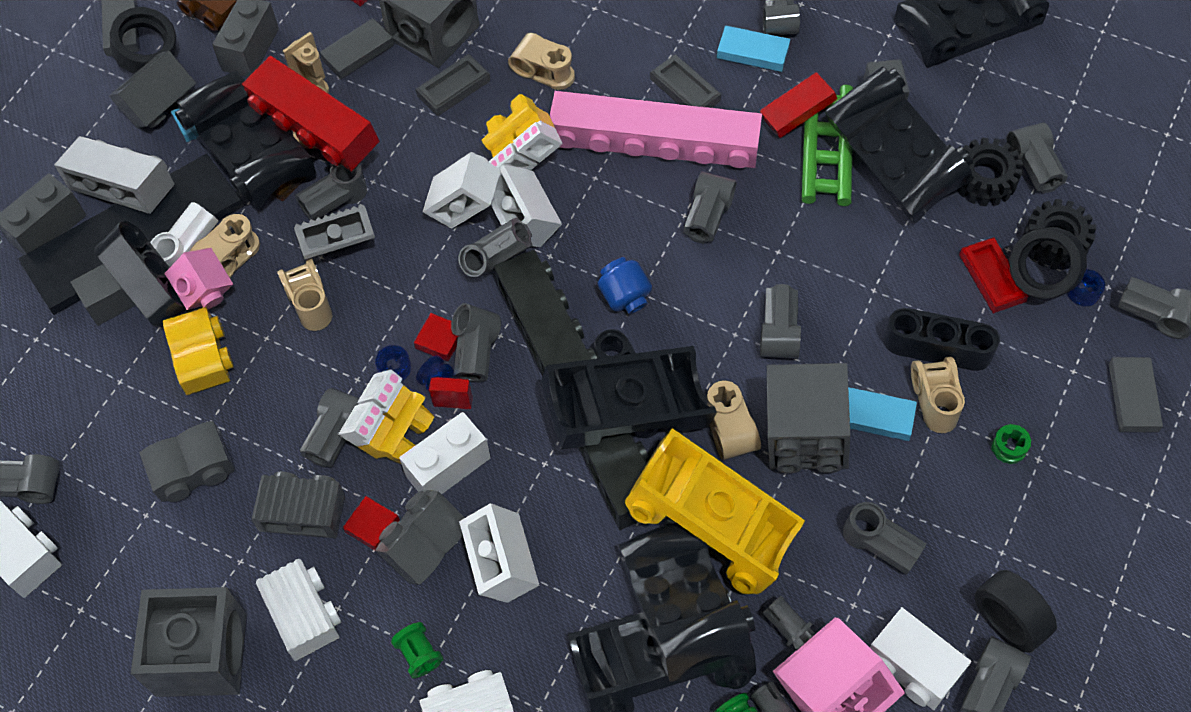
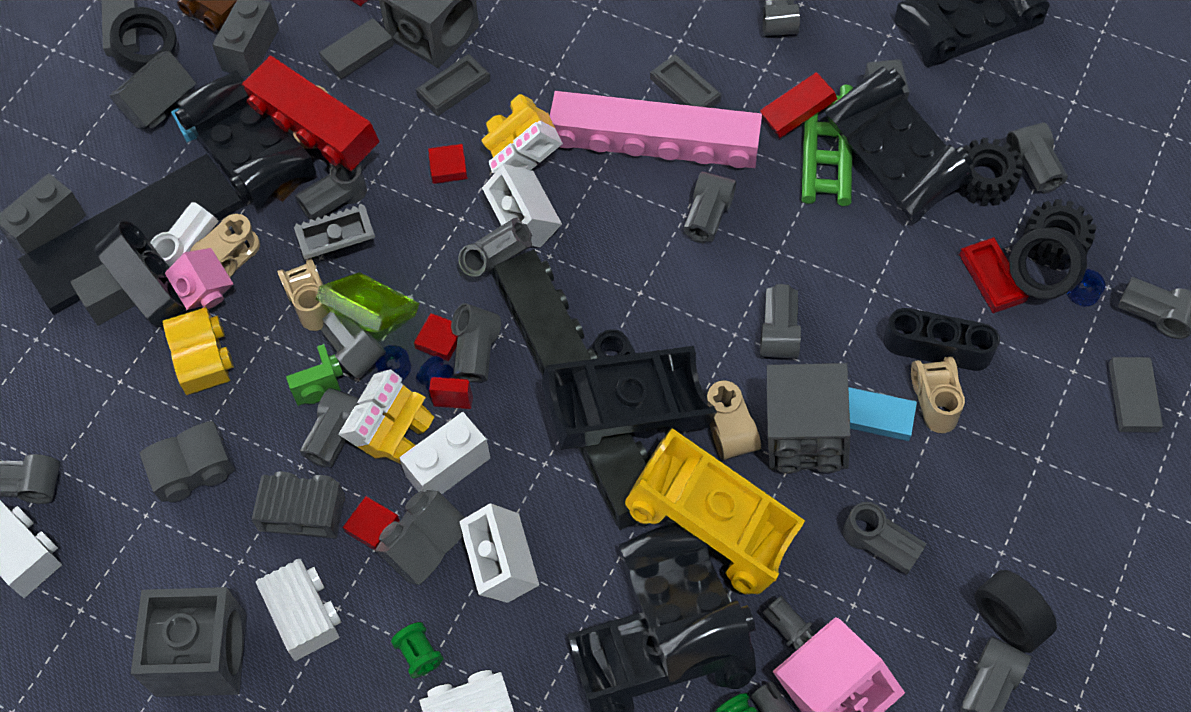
brick [54,136,174,214] -> none
tan hinge [283,32,329,93] -> none
white brick [423,152,501,229] -> none
tan piece [508,33,575,90] -> none
blue head [598,257,652,315] -> none
medium azure tile [717,26,790,72] -> none
white brick [870,607,972,711] -> none
green bush [992,424,1031,464] -> none
none -> bright green bracket [286,344,343,406]
none -> clear neon green plate [316,272,420,333]
none -> dark grey piece [321,309,386,379]
none -> red tile [428,144,467,184]

